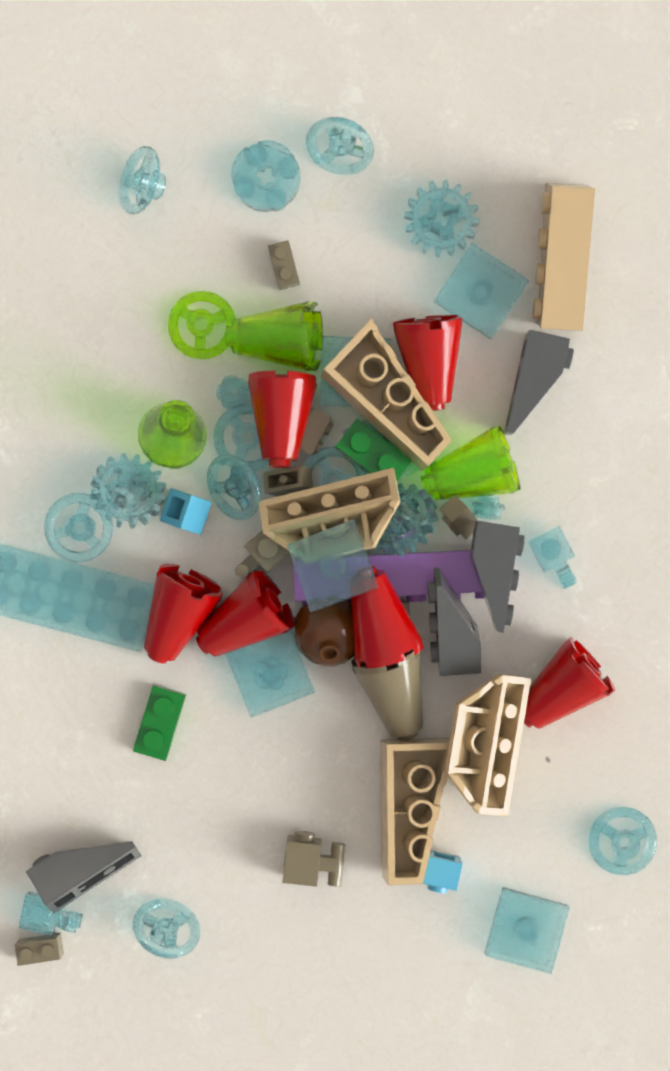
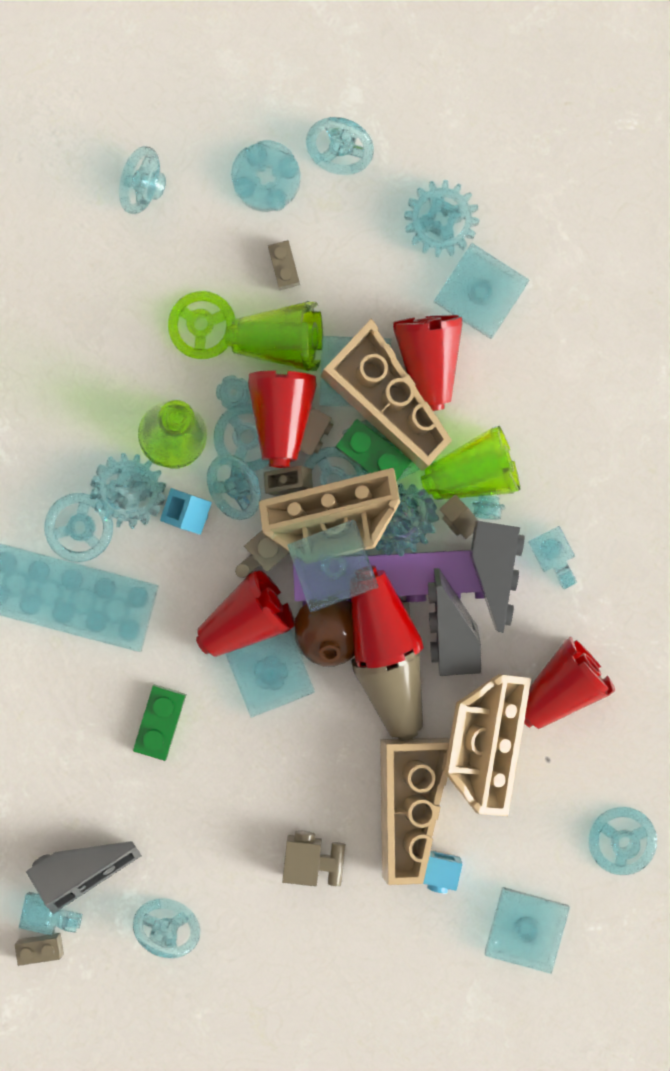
red cone [144,564,223,664] -> none
dark grey slope [504,330,574,435] -> none
tan wedge [532,183,595,331] -> none

